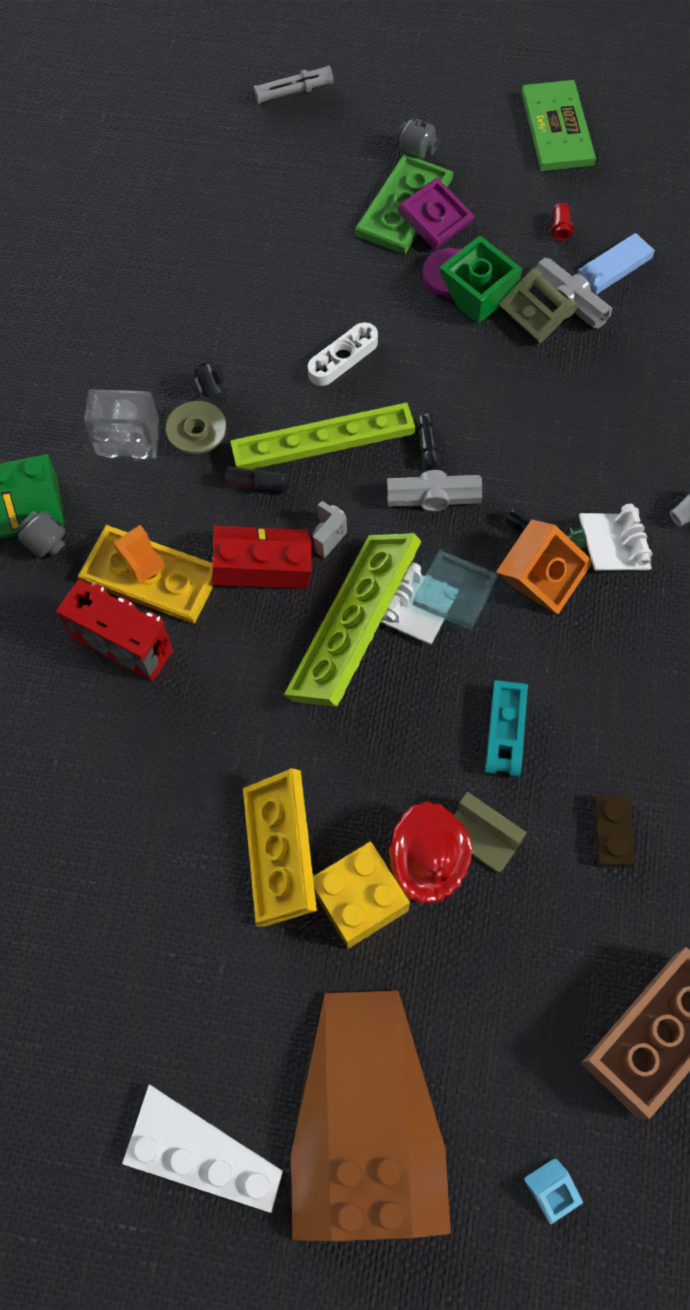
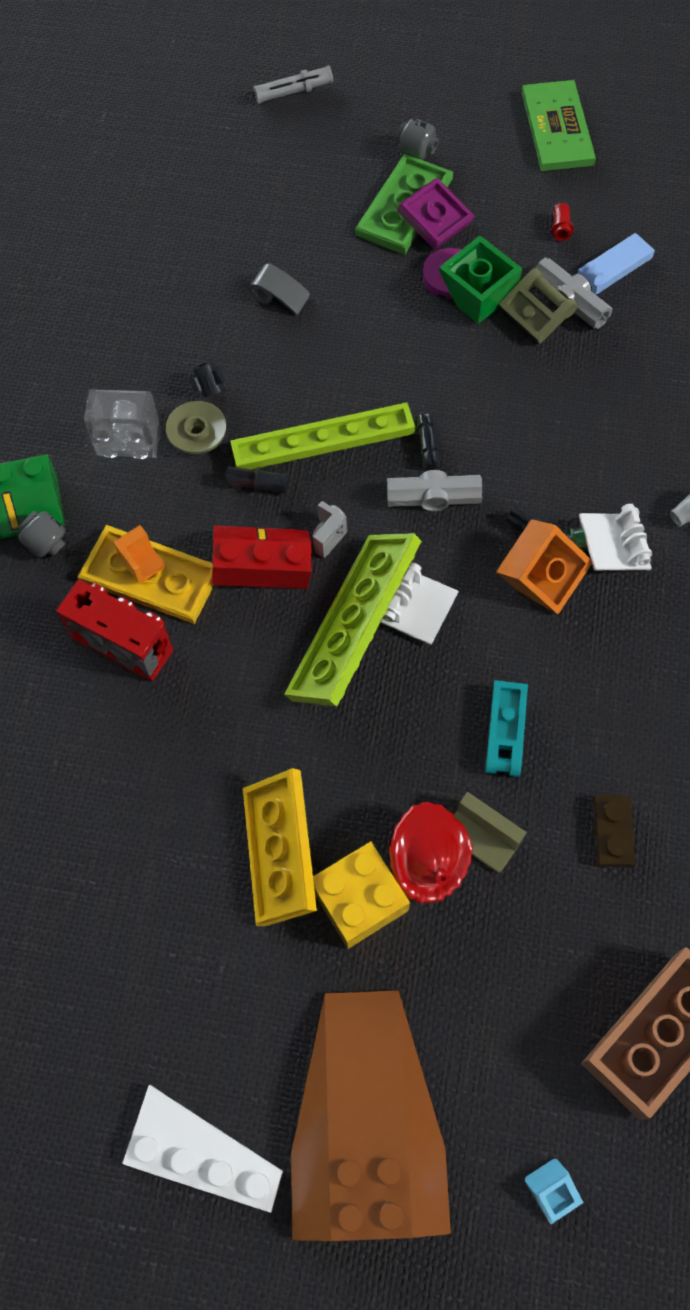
white beam [308,323,378,386] -> none
clear light blue tile [412,550,498,630] -> none
none -> dark grey panel [249,264,310,316]

